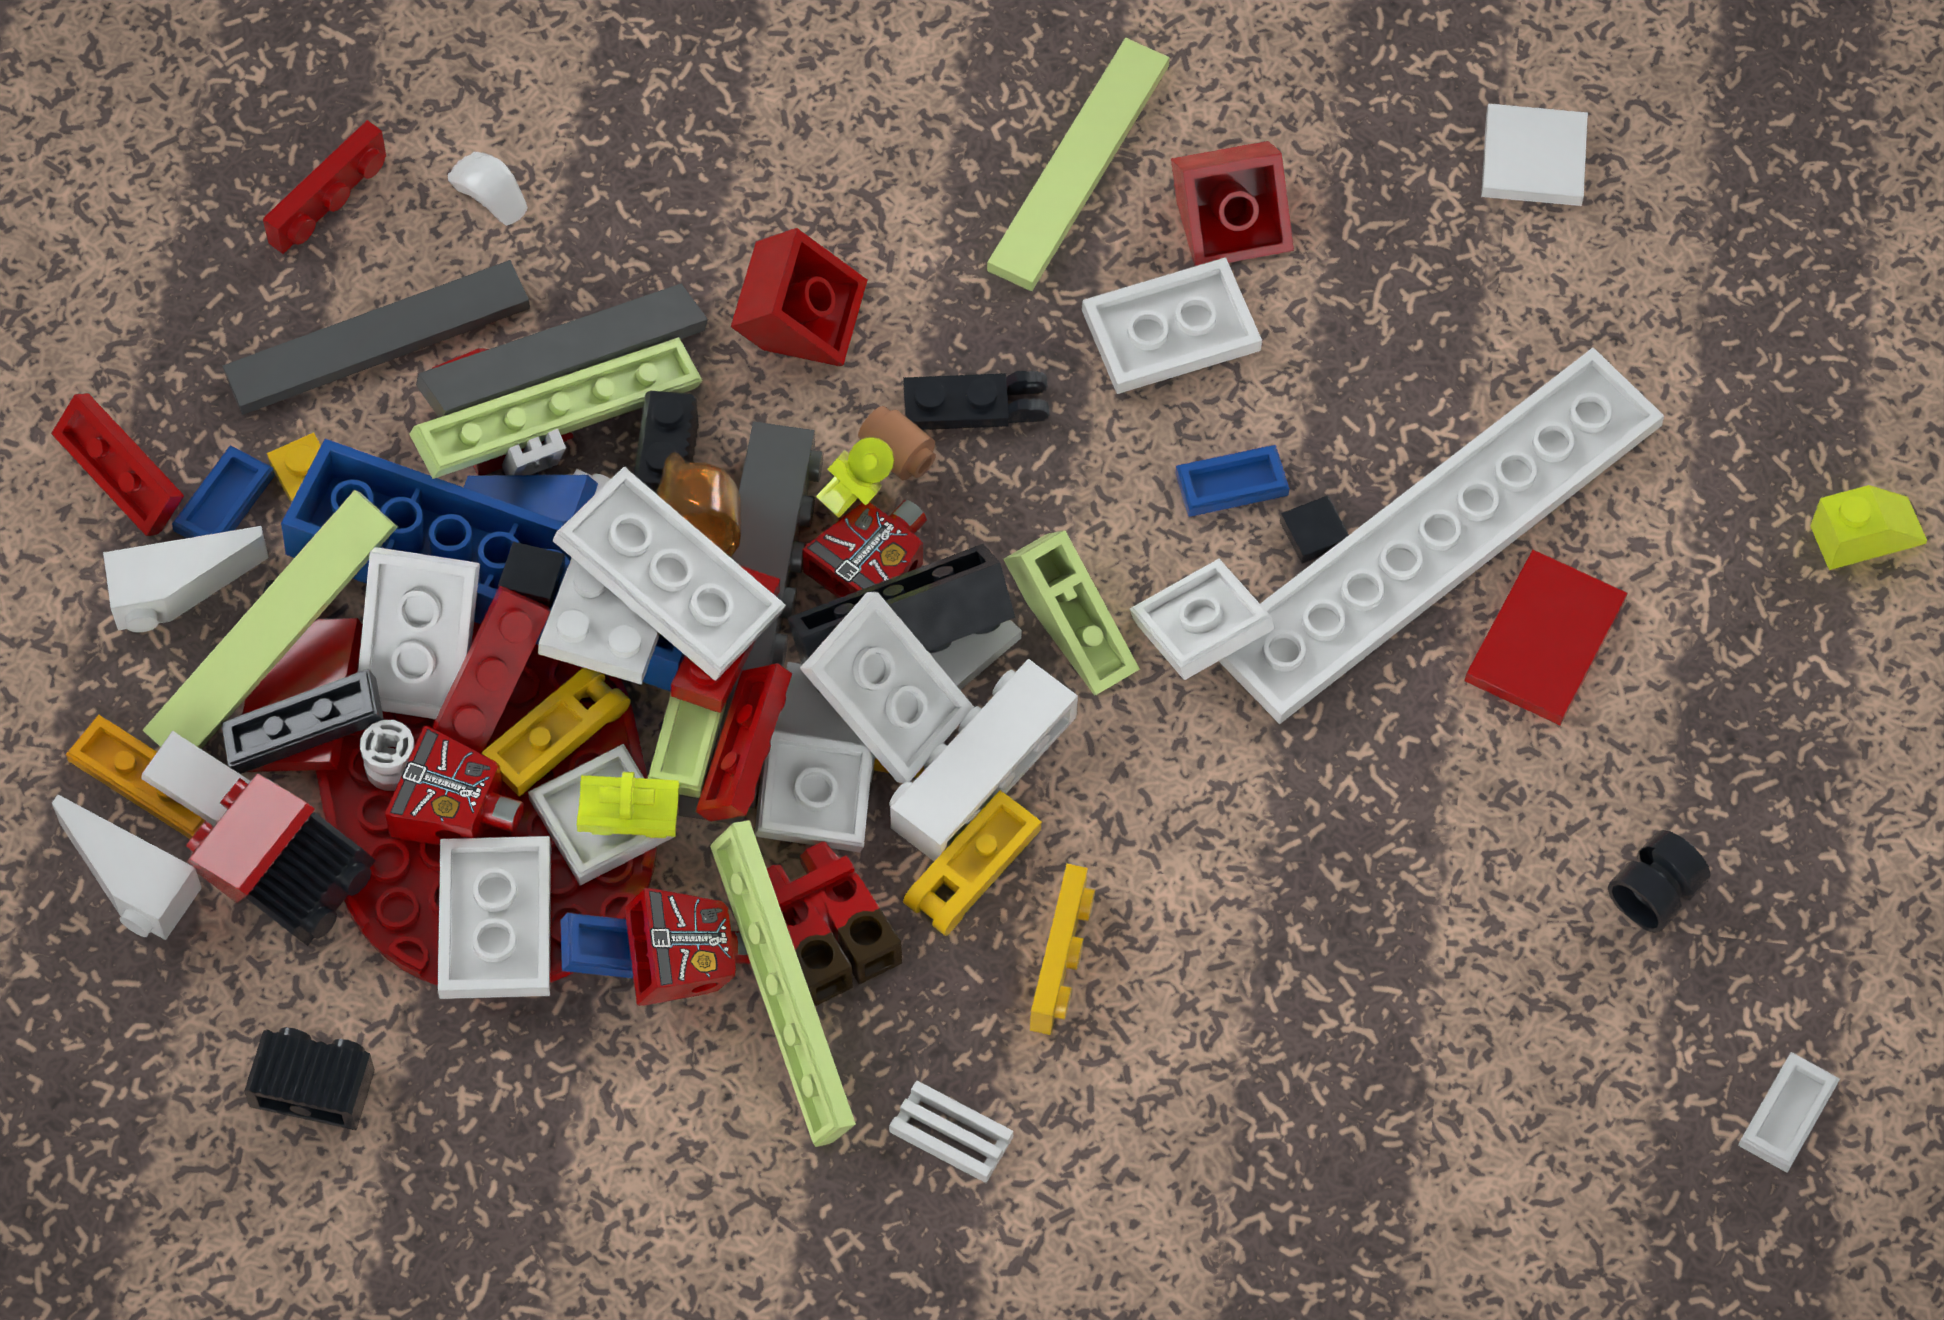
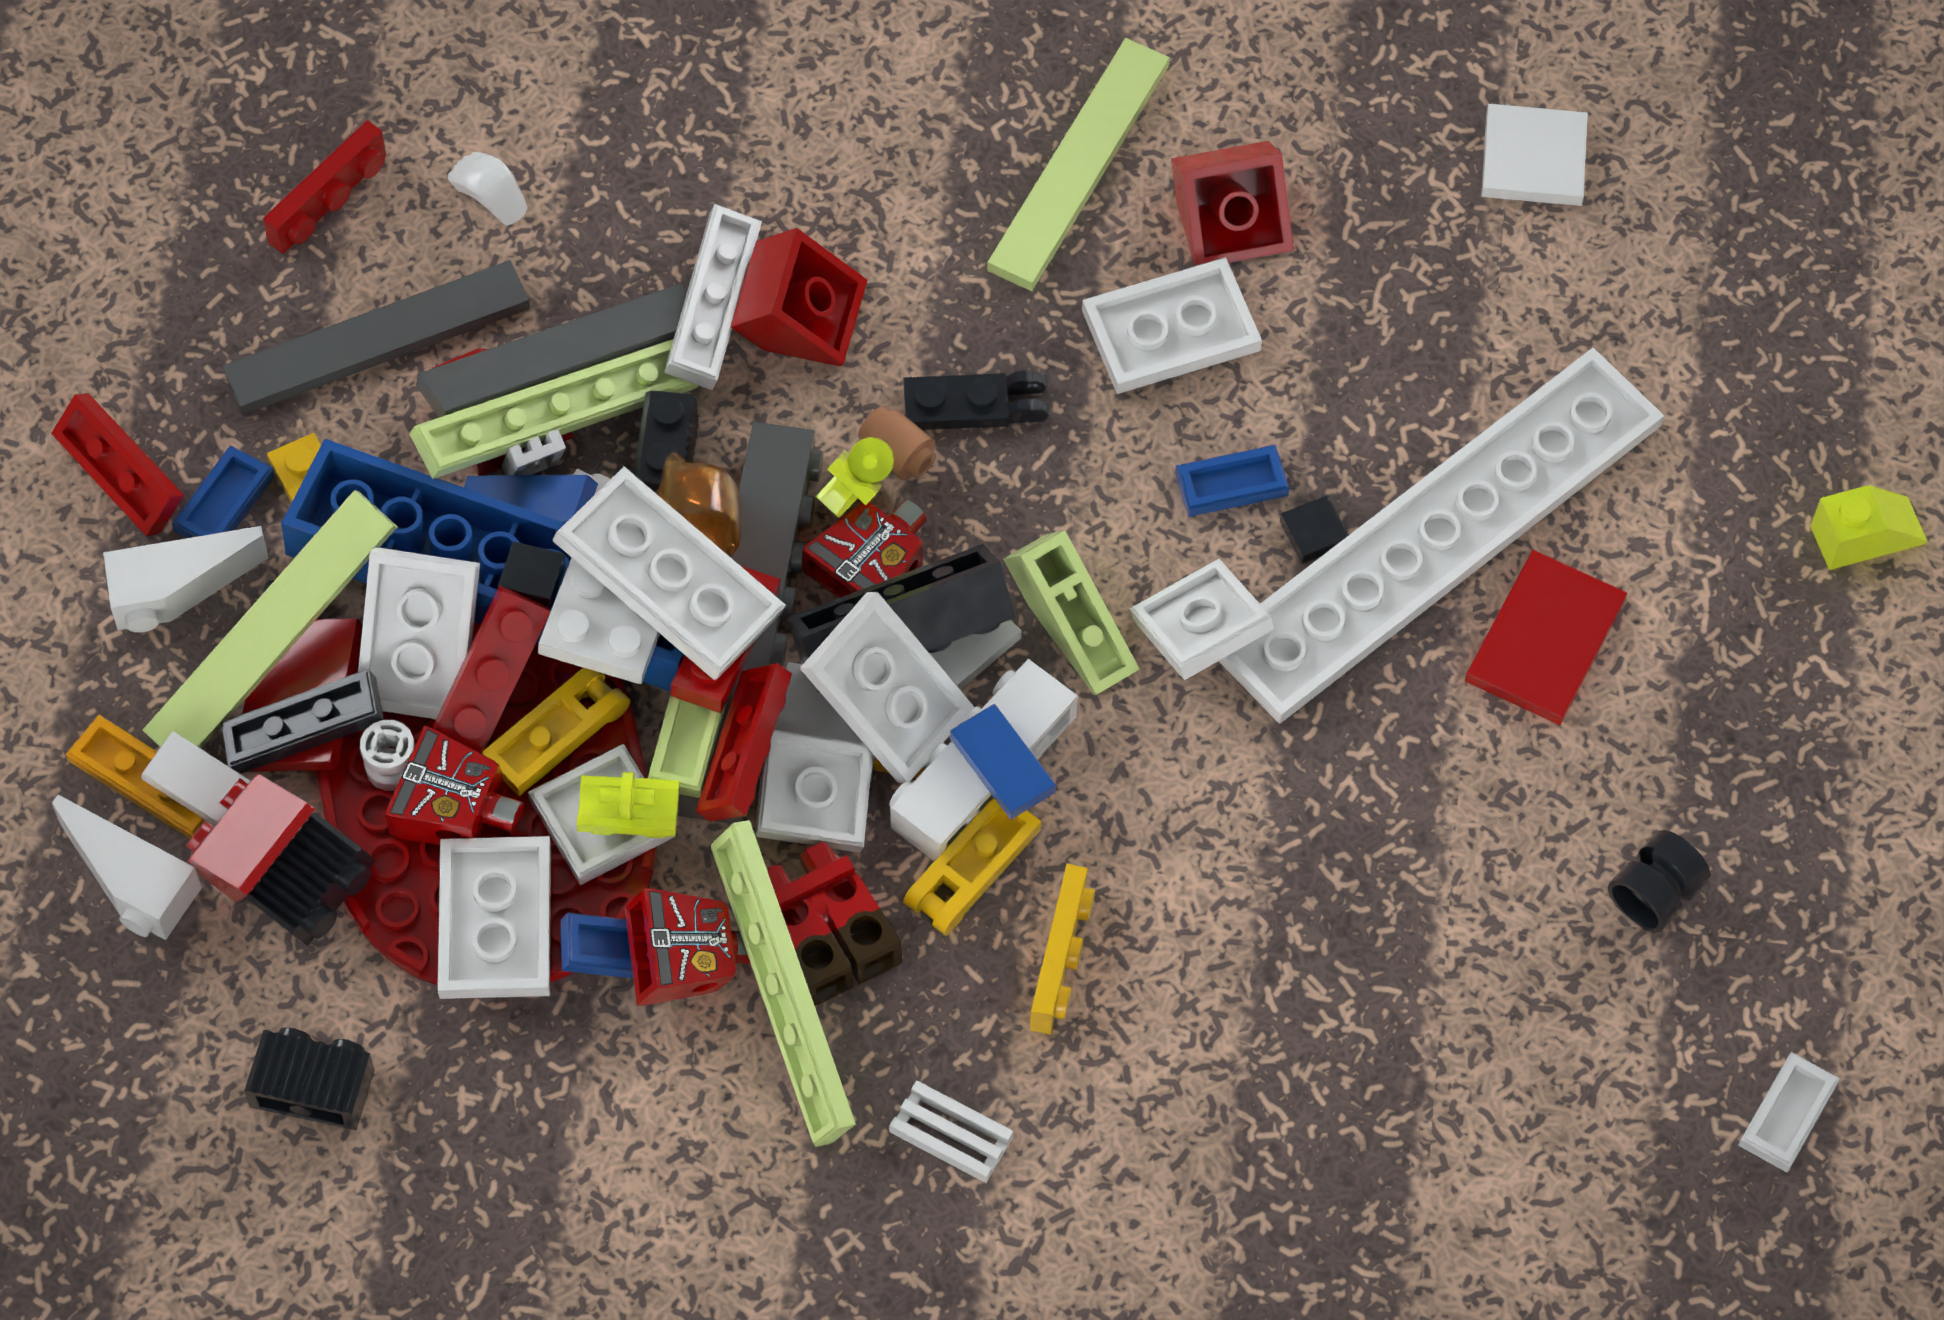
none -> white tile [664,204,762,390]
none -> blue tile [950,704,1056,820]

